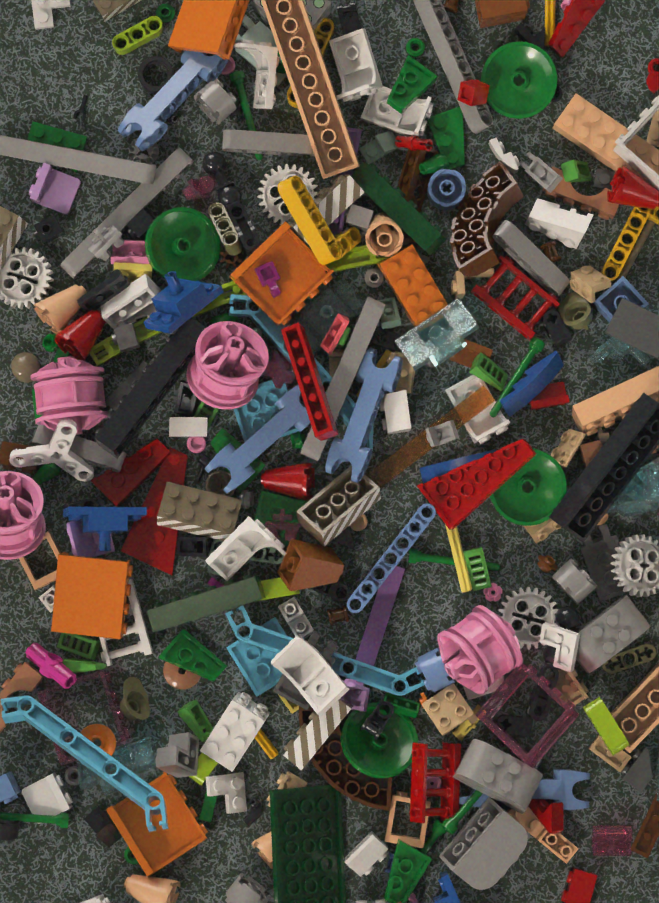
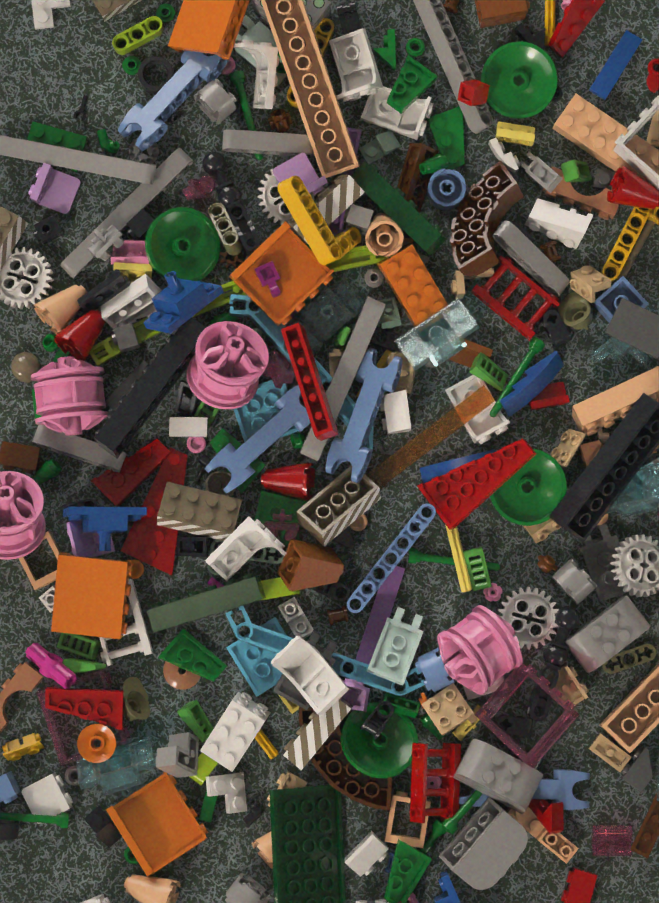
medium azure piece [1,695,169,832] -> none
white piece [9,418,94,482] -> none
light grey plate [239,490,254,509] -> none
coral slope [320,313,349,355] -> none
red pin [395,135,433,151] -> none
light grey bracket [425,420,459,447] -> none
white plate [539,622,580,672] -> none
lime beam [583,697,630,755] -> none
none -> yellow hinge [2,733,44,761]
none -> red wing [45,687,124,730]
none -> green arm [97,129,120,153]
none -> green plate [122,56,141,75]
none -> orange tile [129,560,144,579]
none -> reddish brown gear [268,109,293,133]
none -> lavender bracket [272,153,328,194]
none -> light aqua tile [367,607,424,686]
none -> green slope [373,29,396,70]
none -> green cone [420,713,446,740]
none -> light yellow bracket [495,121,535,146]
none -> blue slope [589,30,642,100]

